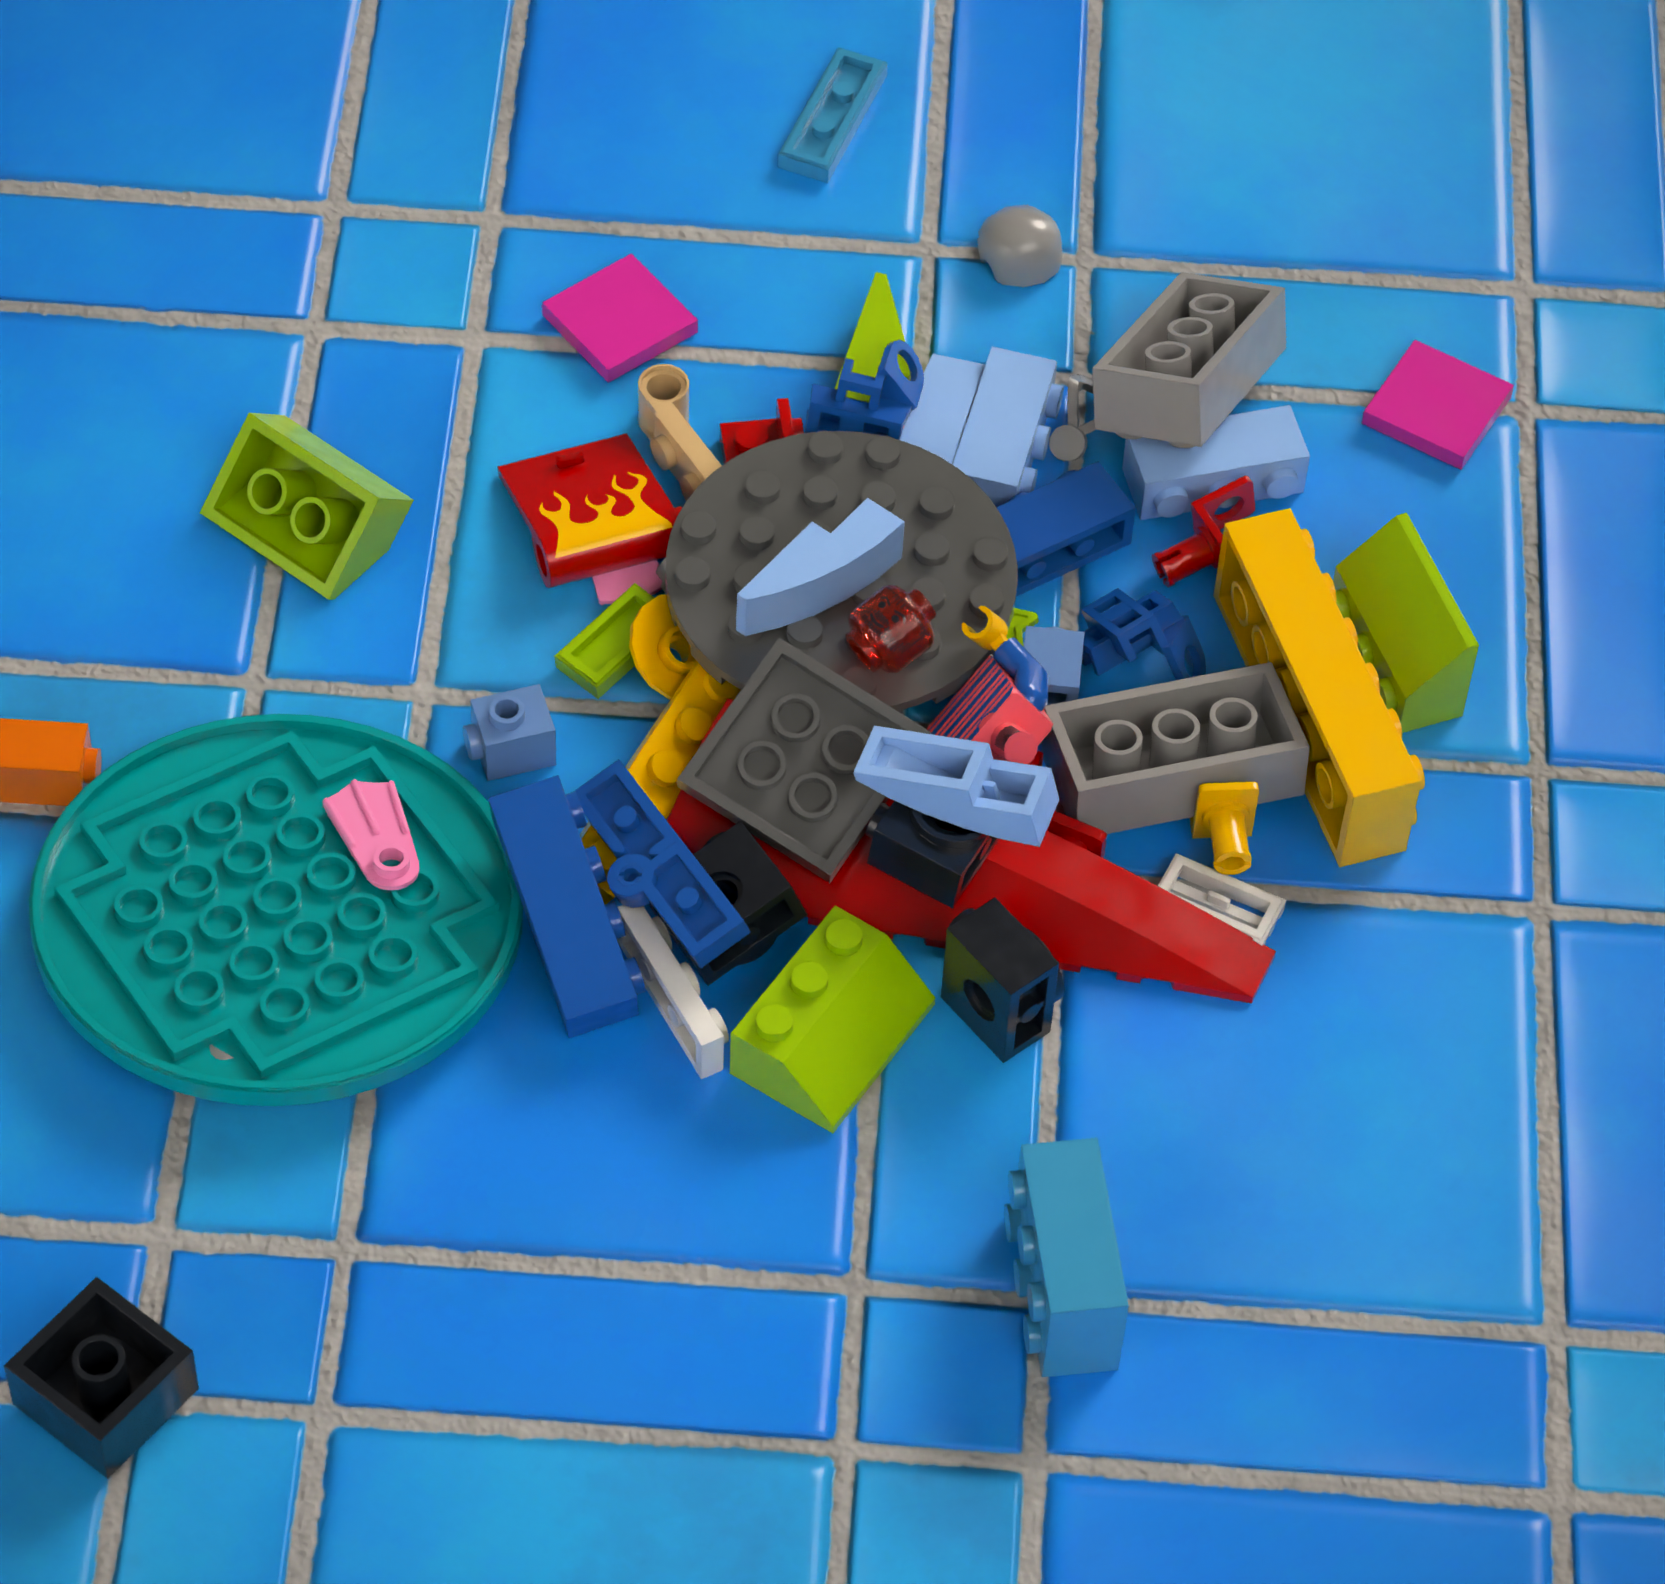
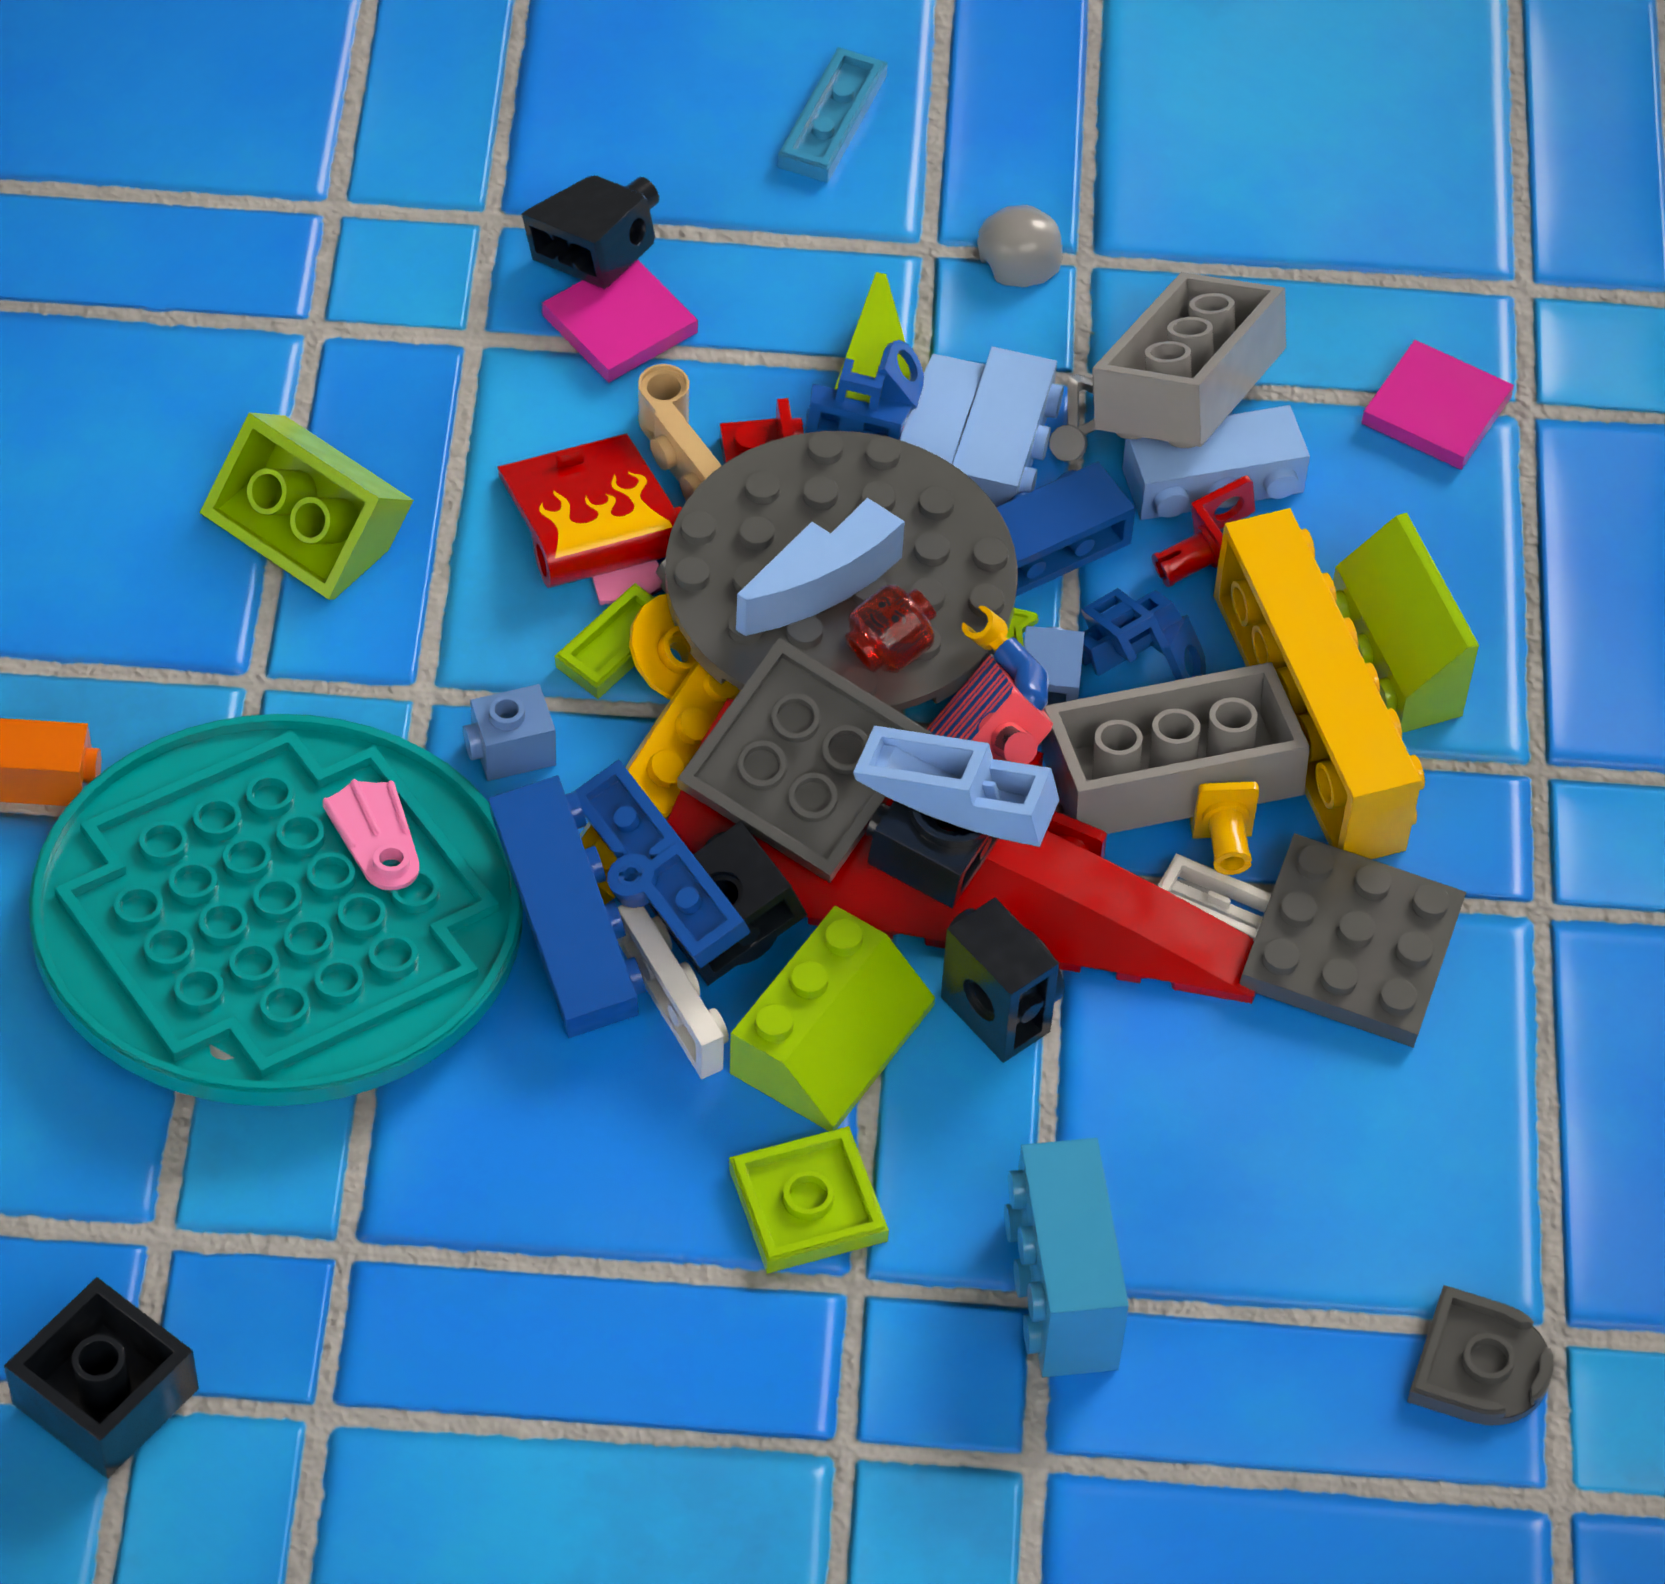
none -> black torso [521,175,659,289]
none -> lime tile [729,1126,889,1274]
none -> dark grey plate [1239,833,1466,1048]
none -> dark grey tile [1407,1285,1554,1425]

